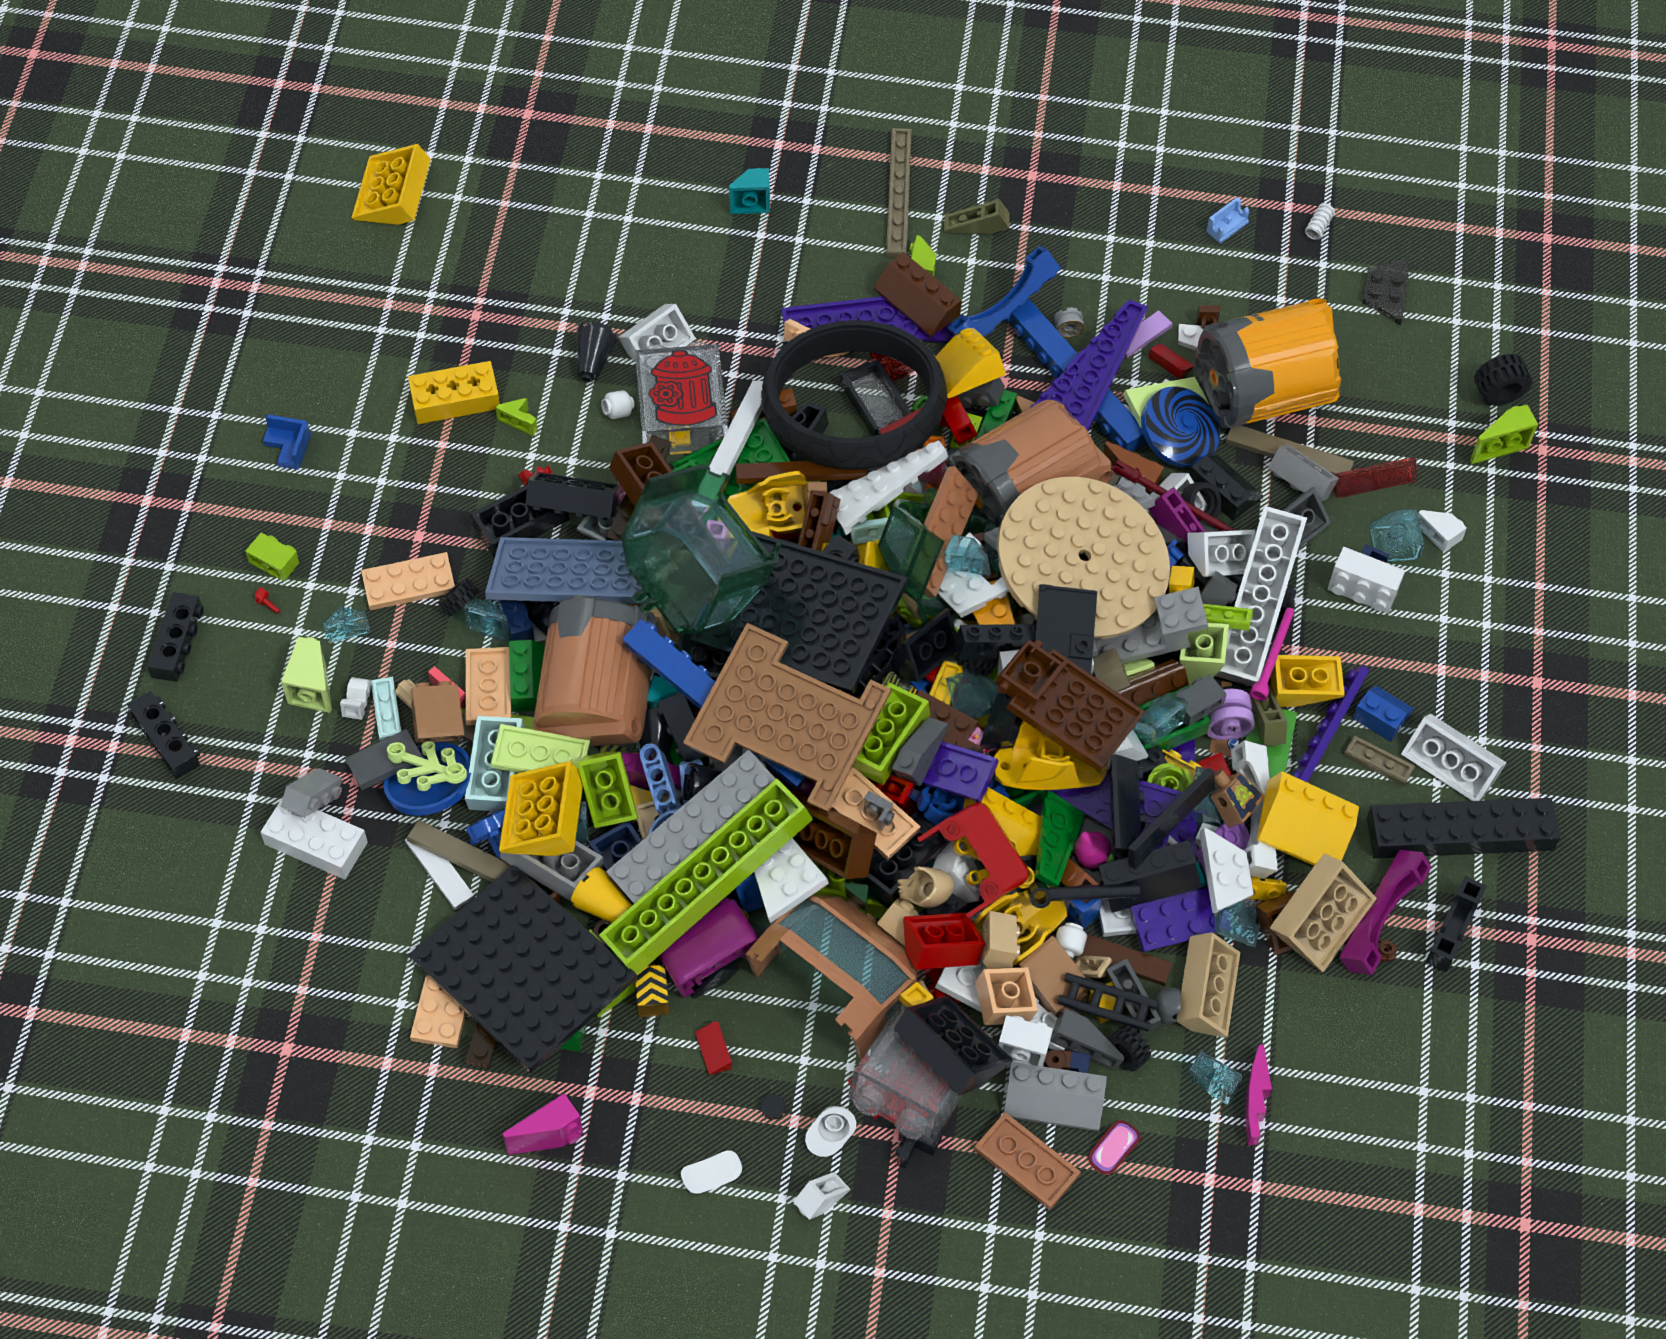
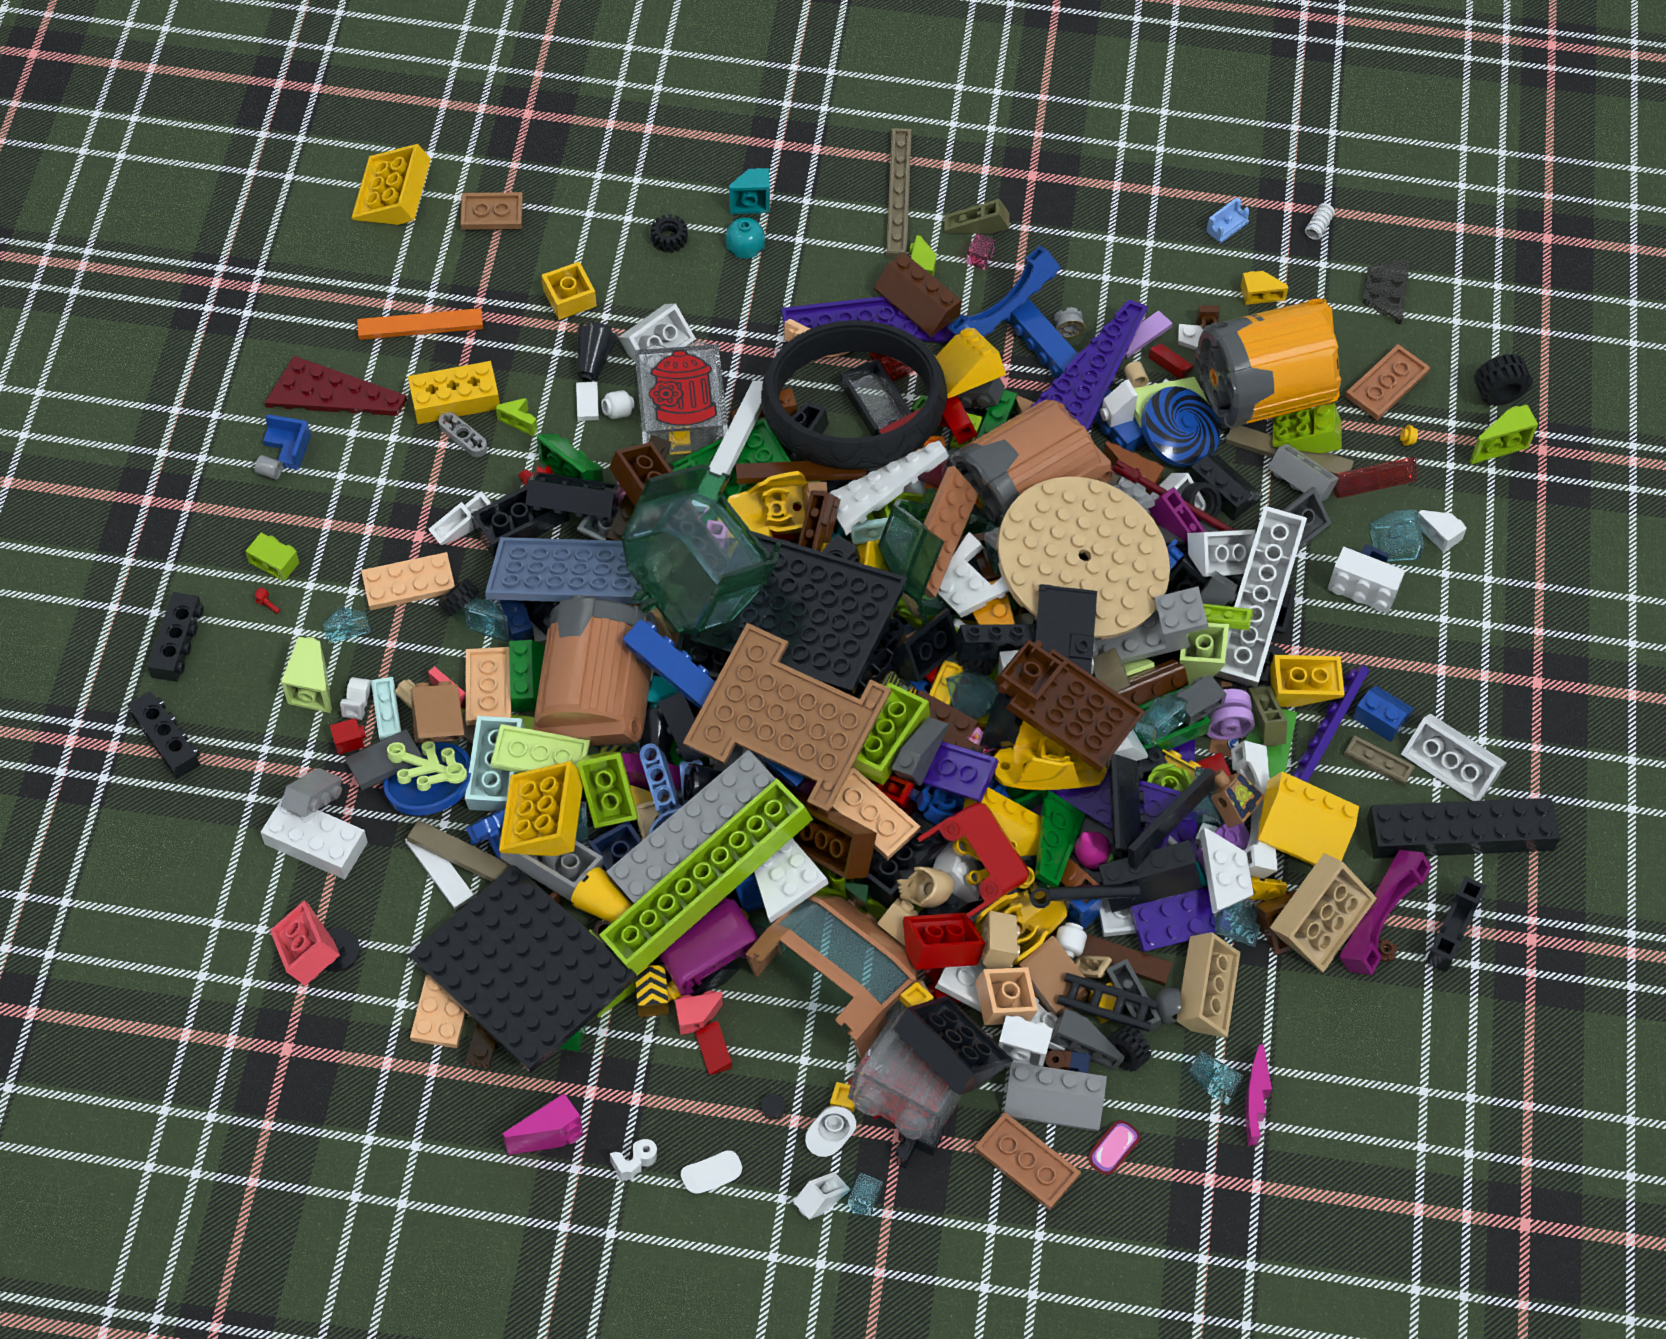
flat silver bracket [864,791,895,831] -> none
clear light blue slope [944,535,991,576] -> none
yellow brick [1169,566,1194,594] -> none
dark pink piece [1249,607,1294,701] -> none
none -> light grey beam [255,455,283,480]
none -> dark red wing [265,356,407,416]
none -> coral slope [270,900,340,986]
none -> black piece [325,928,360,972]
none -> red brick [330,718,366,755]
none -> orange tile [357,308,483,340]
none -> white slope [429,491,492,545]
none -> light grey beam [438,412,488,457]
none -> medium nougat plate [460,192,523,230]
none -> green slope [537,434,603,482]
none -> yellow brick [541,261,597,320]
none -> white tile [576,382,599,421]
none -> white leg [610,1139,657,1181]
none -> black tyre [651,214,688,253]
none -> yellow plate [666,980,682,1002]
none -> coral slope [675,991,723,1035]
none -> teal cylinder [725,217,765,259]
none -> yellow plate [830,1082,860,1113]
none -> clear light blue brick [848,1172,883,1216]
none -> clear pink brick [966,233,995,270]
none -> white slope [1100,379,1138,428]
none -> tan piece [1124,361,1149,388]
none -> yellow slope [1240,271,1288,305]
none -> lime slope [1273,403,1342,454]
none -> nougat plate [1345,344,1431,421]
none -> yellow plate [1400,425,1418,446]

